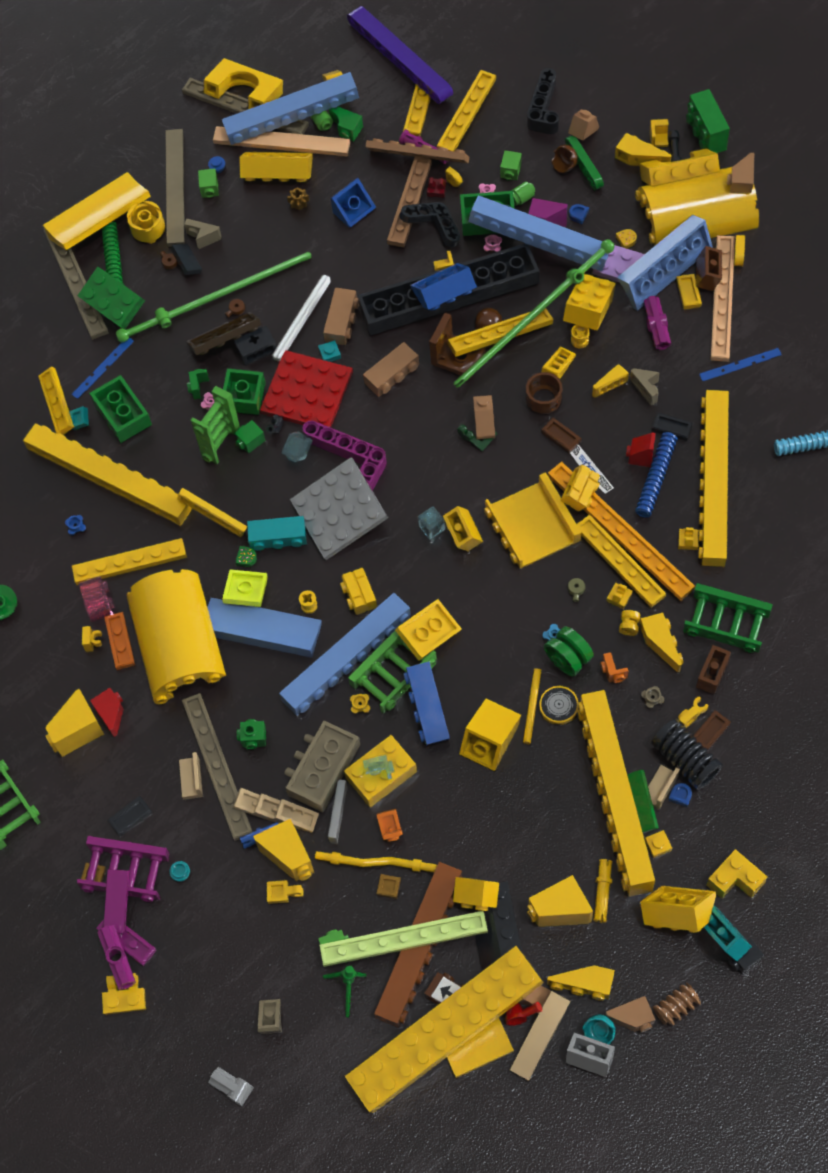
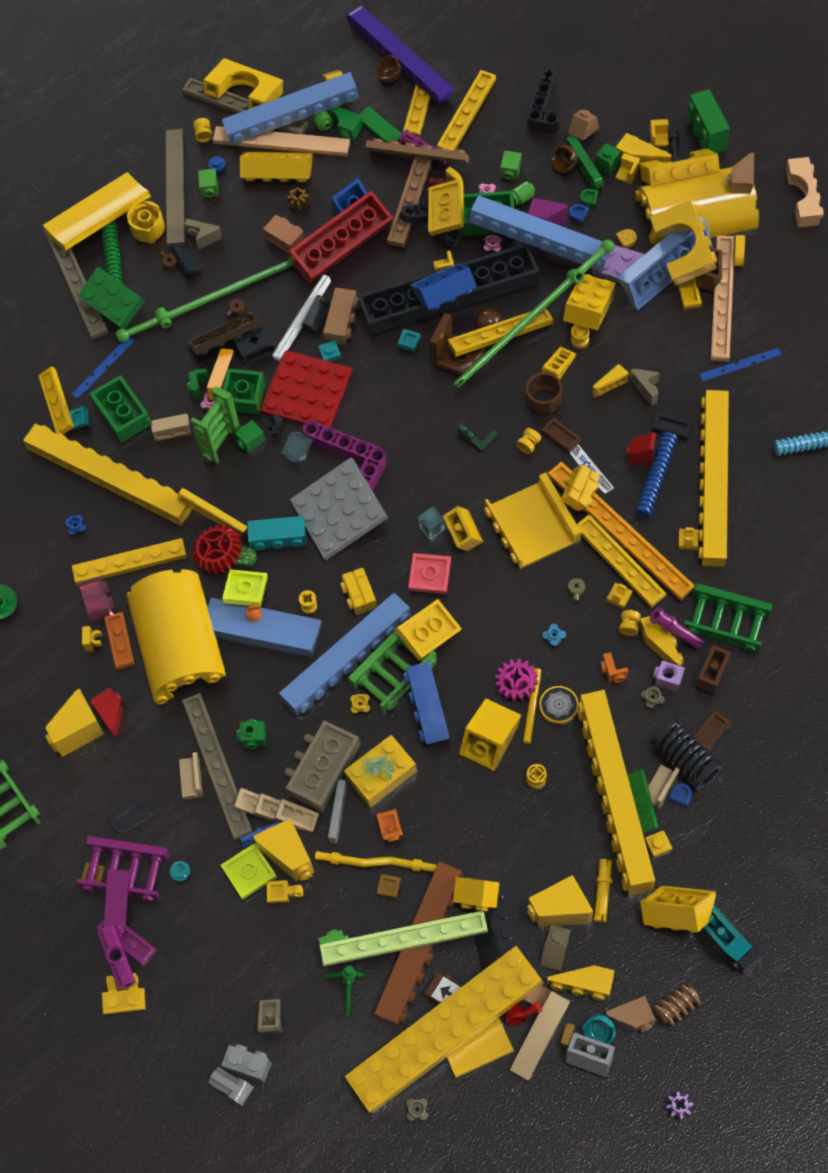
medium nougat brick [363,342,419,397] -> none
medium nougat slope [473,395,495,439] -> none
green wheel [544,626,594,676] -> none
magenta piece [644,296,671,350] -> none
yellow plate [678,697,708,728] -> none
yellow brick [706,849,768,899] -> none
none -> tan panel [151,414,191,441]
none -> red gear [192,524,243,574]
none -> yellow wheel [193,118,212,142]
none -> light orange slope [207,349,234,400]
none -> neon yellow plate [221,843,277,900]
none -> light grey brick [221,1044,272,1084]
none -> orange hinge [246,605,262,622]
none -> nougat brick [263,215,305,253]
none -> red brick [287,190,393,284]
none -> black tile [301,295,331,334]
none -> green tile [359,106,402,143]
none -> reddish brown hair [376,55,402,83]
none -> teal plate [397,329,421,352]
none -> dark tan plate [406,1098,428,1121]
none -> coral plate [408,553,451,594]
none -> yellow plate [428,179,463,236]
none -> dark pink gear [495,659,538,702]
none -> yellow wheel [516,428,541,454]
none -> yellow wheel [527,764,547,789]
none -> dark tan slope [540,925,571,972]
none -> pearl gold tile [560,1023,575,1049]
none -> green tile [580,189,599,208]
none -> green brick [595,143,620,176]
none -> yellow panel [616,153,640,185]
none -> yellow arch [650,199,717,285]
none -> magenta pin [650,607,704,650]
none -> lavender brick [653,661,685,692]
none -> lavender gear [666,1091,693,1121]
none -> light nougat arch [786,157,823,227]

